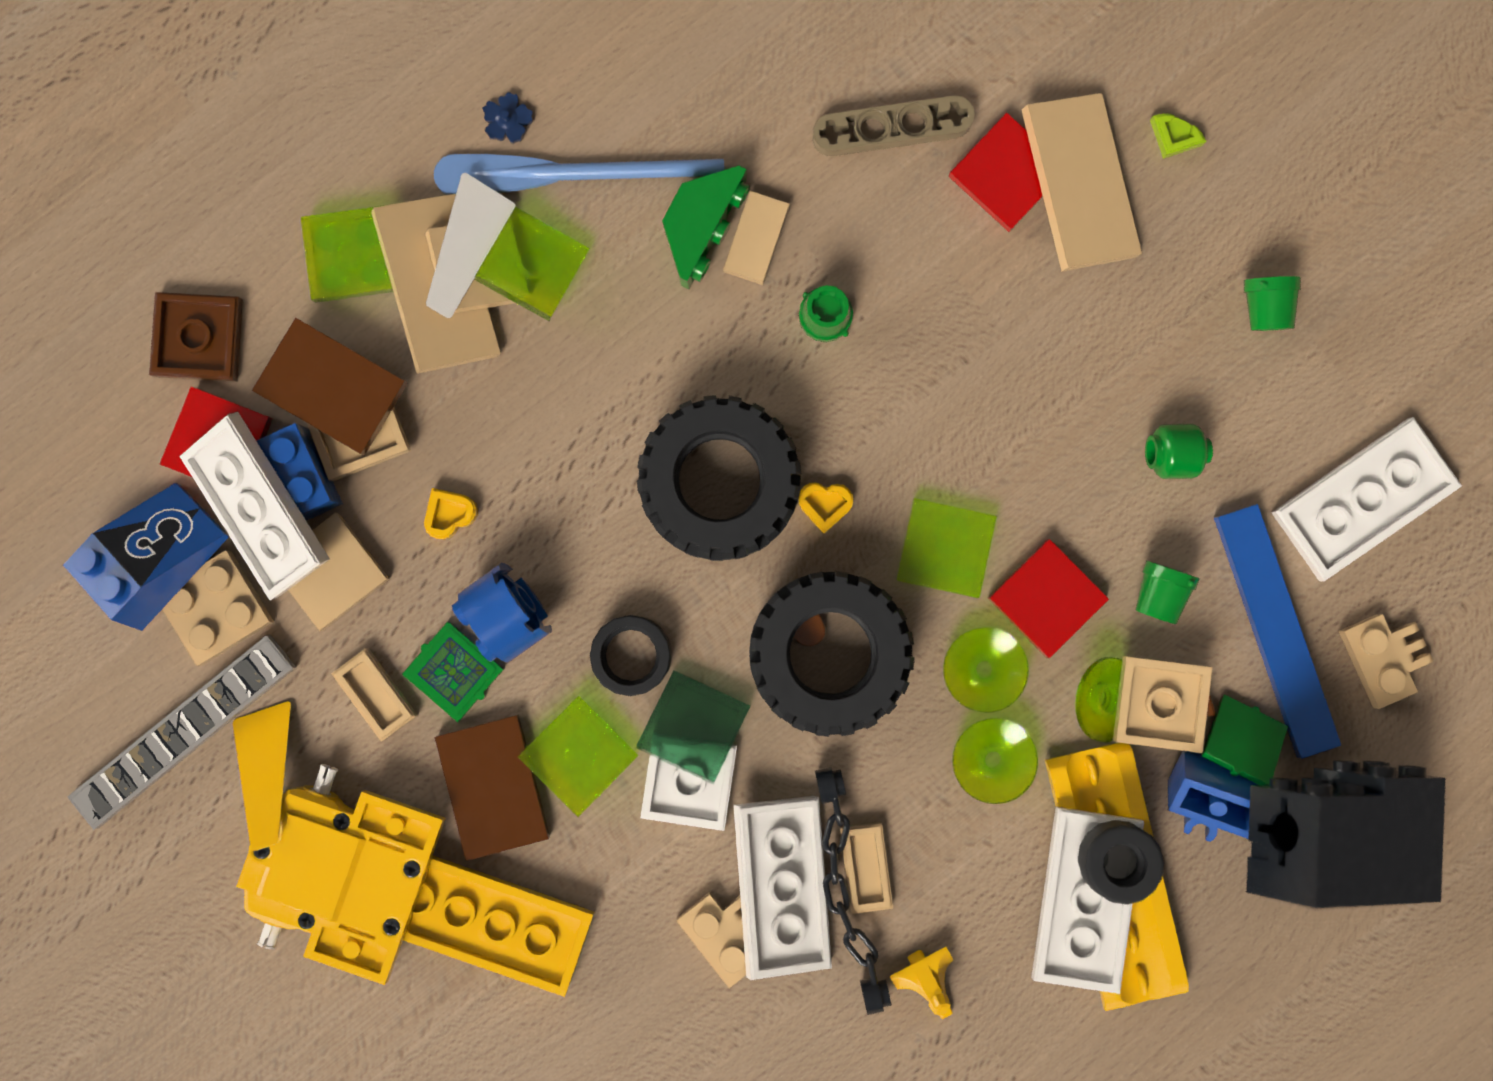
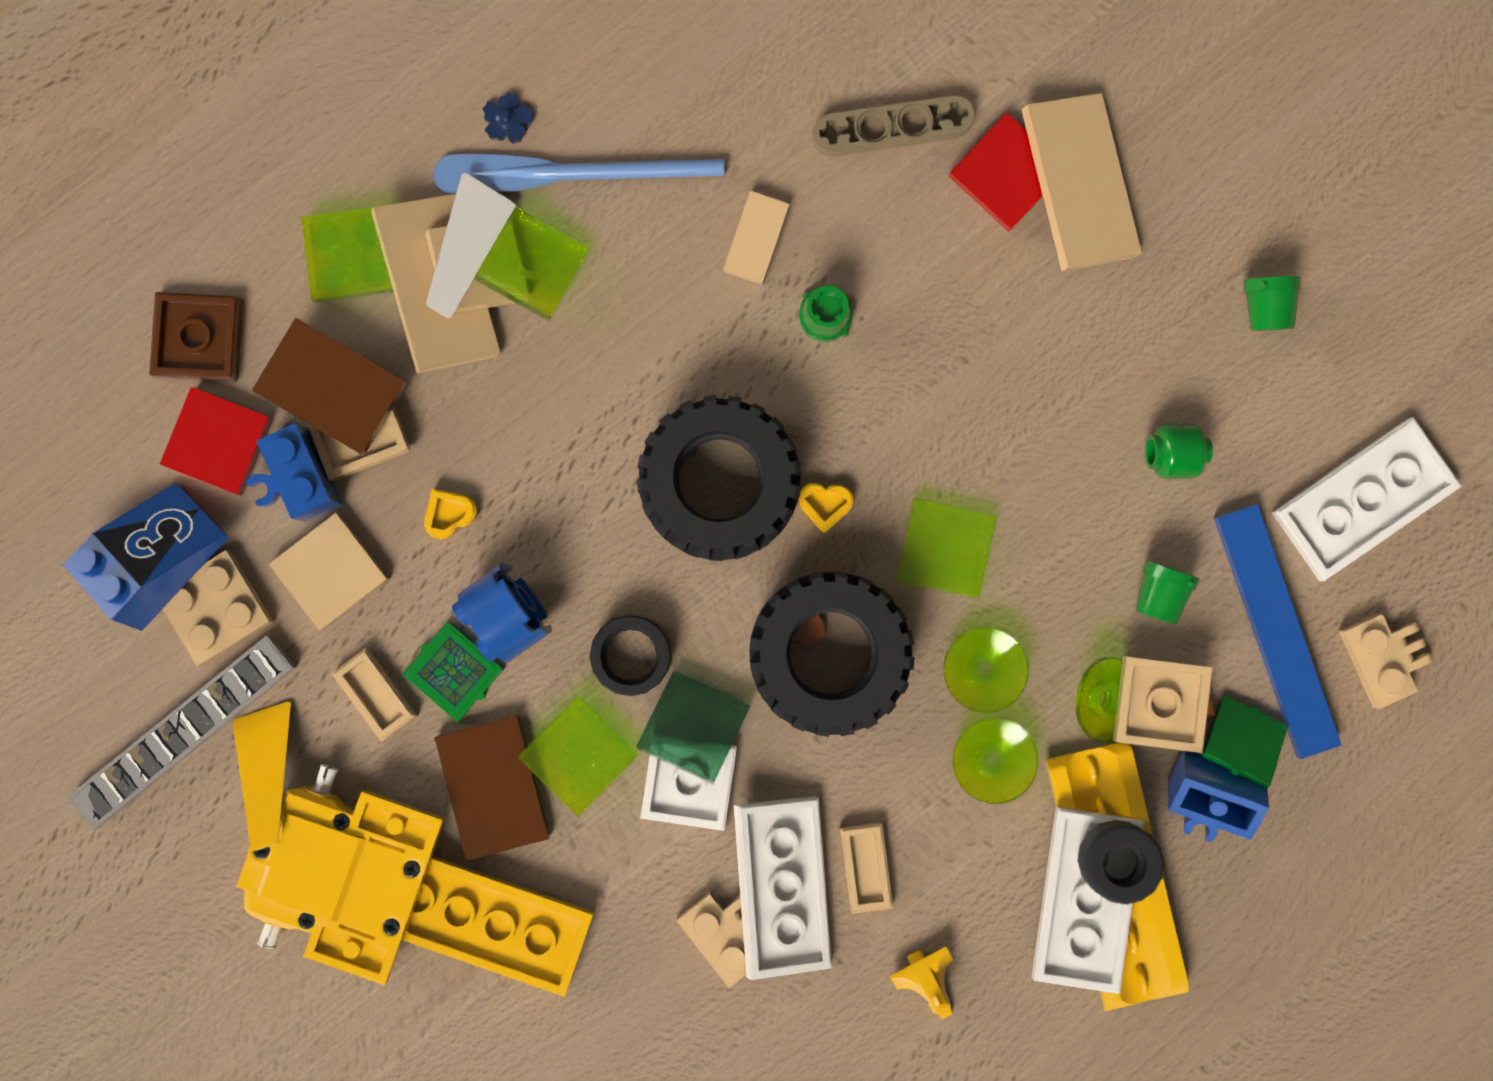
white tile [180,412,330,600] -> none
green slope [662,166,750,290] -> none
black piece [815,767,892,1015] -> none
red tile [988,539,1109,659] -> none
lime tile [1150,114,1206,159] -> none
black piece [1246,760,1446,909] -> none

